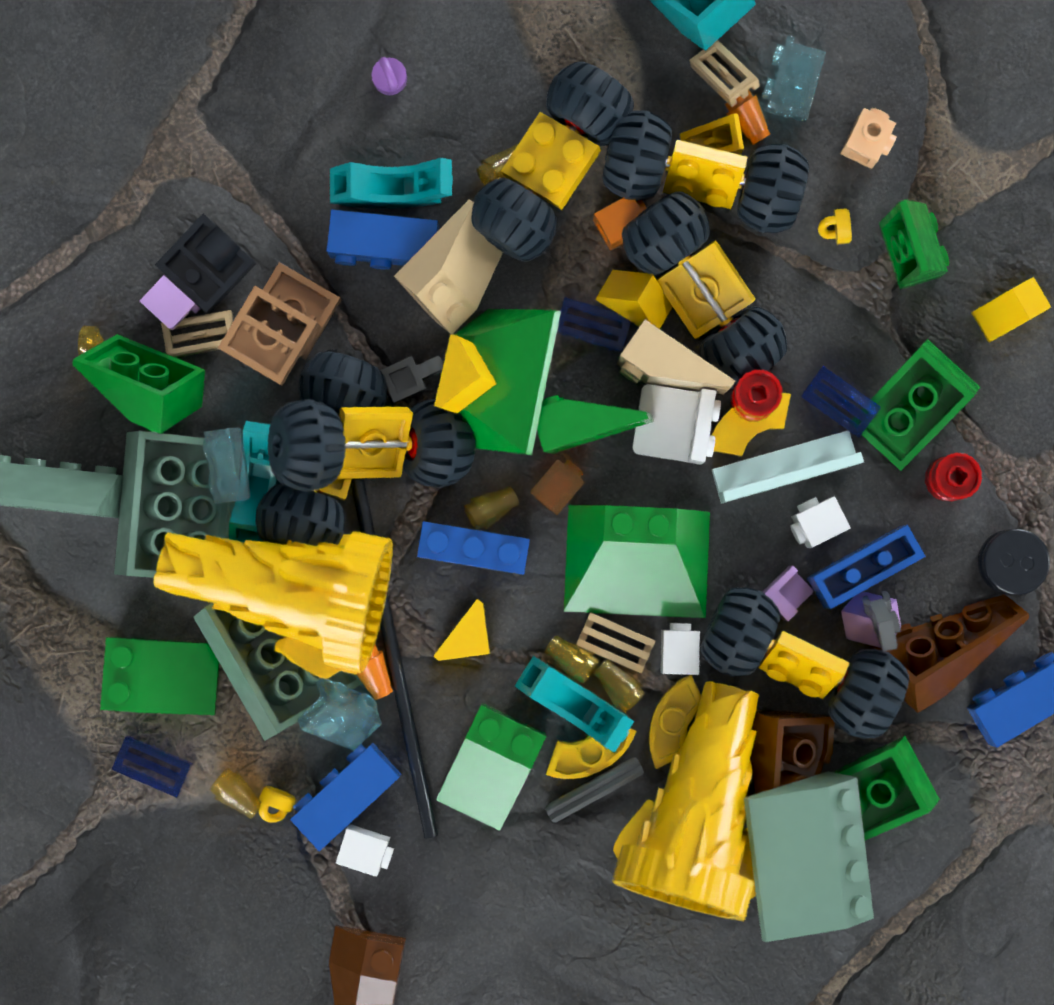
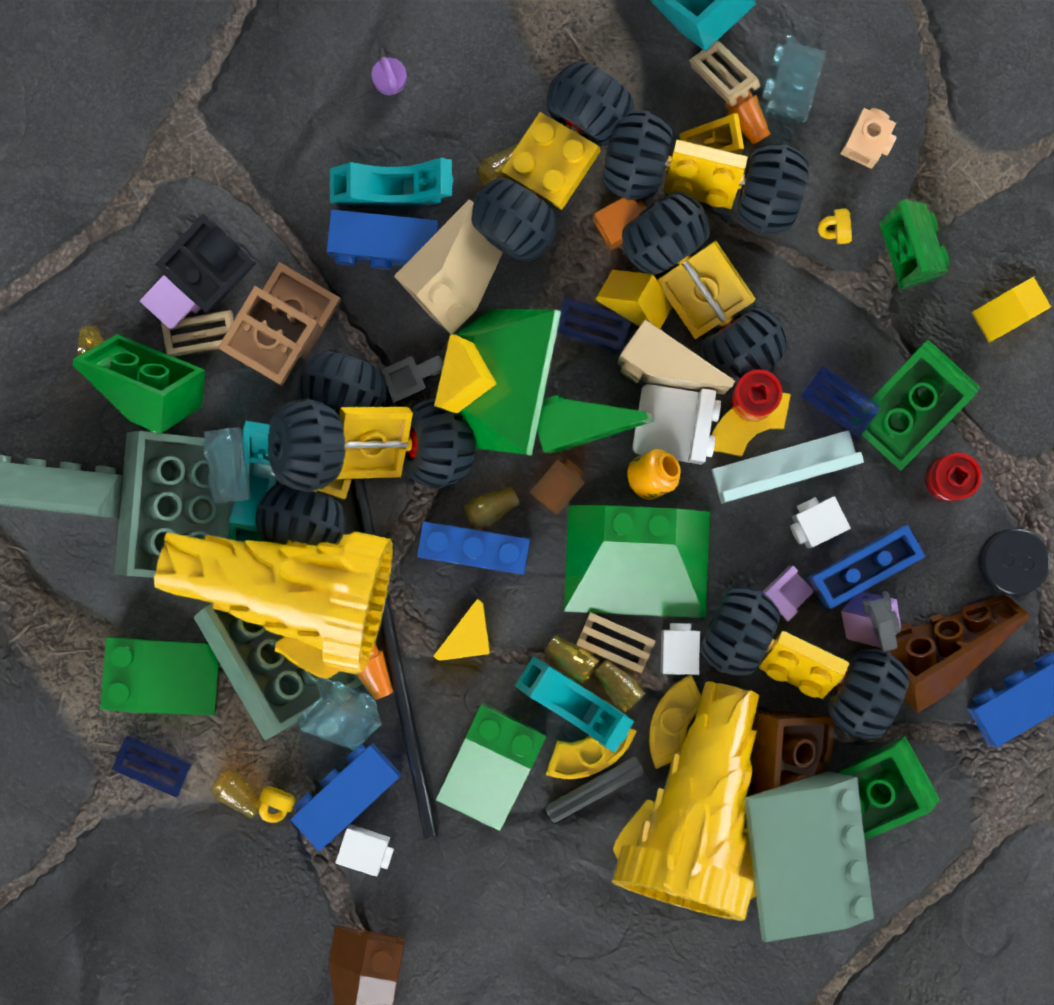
none -> light orange head [627,448,681,500]

